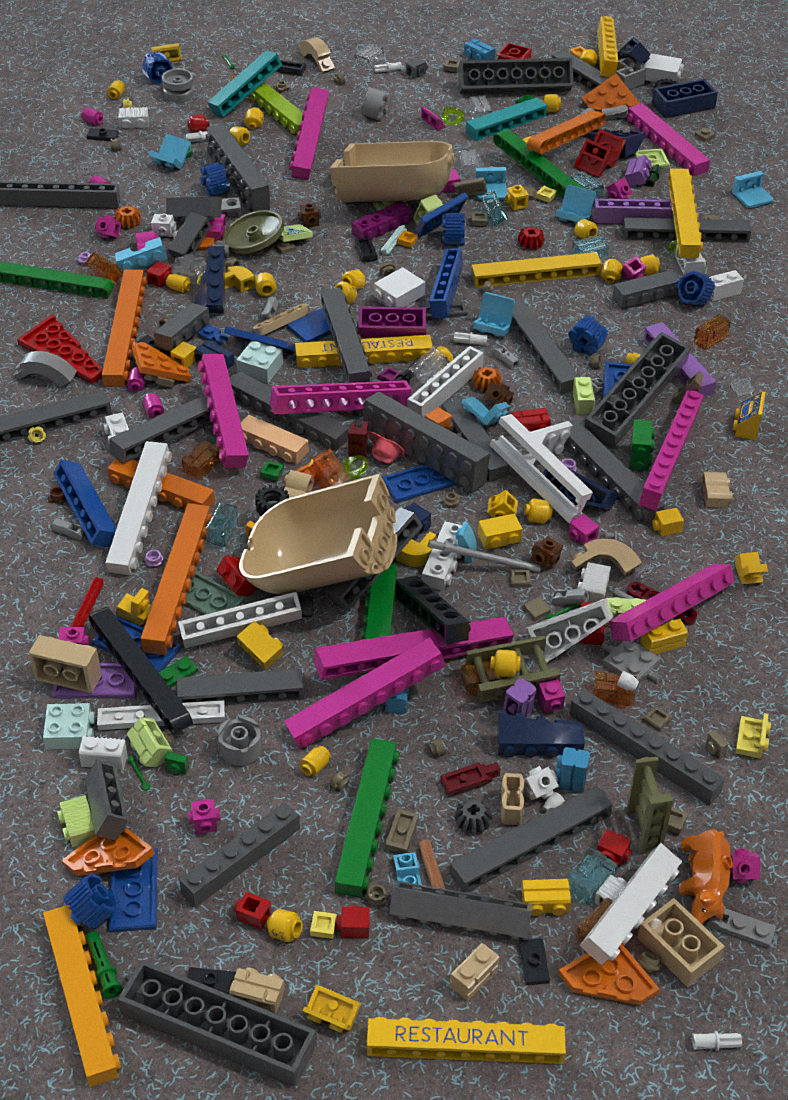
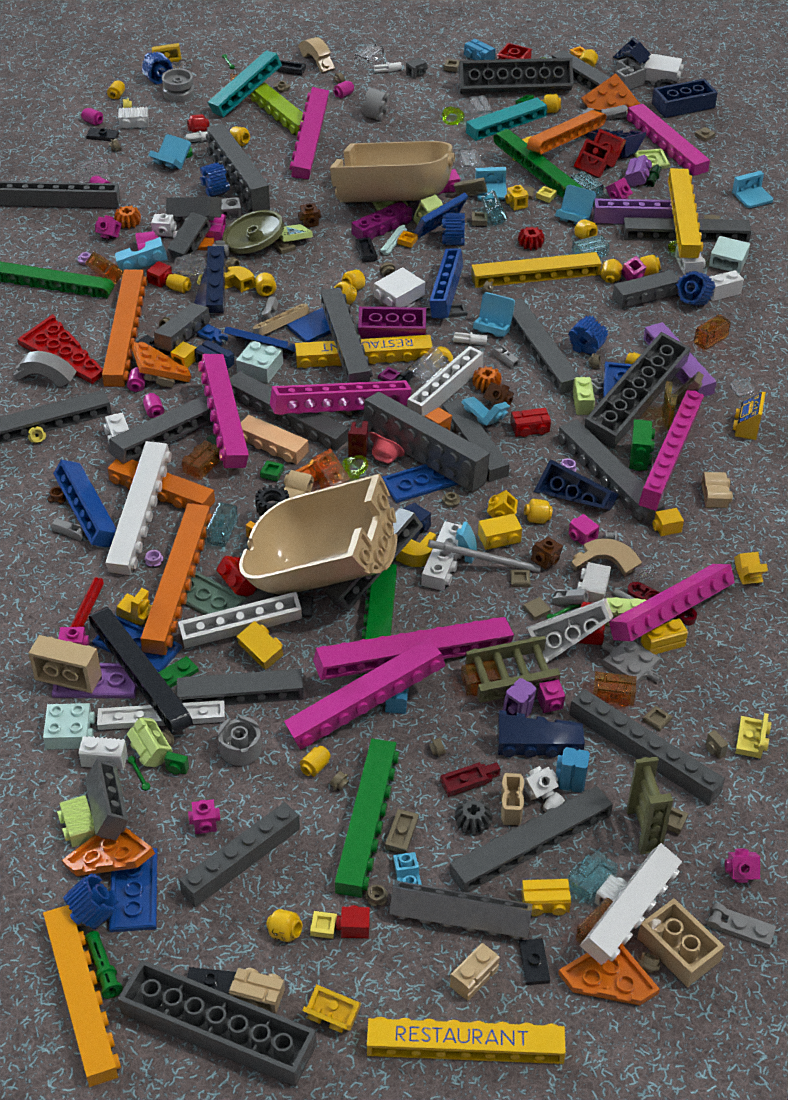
red brick [234,892,272,931] -> none
yellow head [244,108,264,129] -> none
black brick [395,576,471,644] -> none
nougat axle [419,839,445,889] -> none
dark pink slope [421,106,446,131] -> none
white piece [490,414,593,524] -> none
yellow head [490,650,521,677] -> none
red brick [596,829,633,867] -> none
yellow brick [597,16,618,77] -> none
white hose [616,671,639,691] -> none
orange animal [679,829,733,924] -> none
white axle [692,1031,742,1051] -> none
none -> dark pink brick [333,81,354,99]
none -> clear yellow slope [661,381,678,431]
none -> light aqua brick [709,236,750,274]

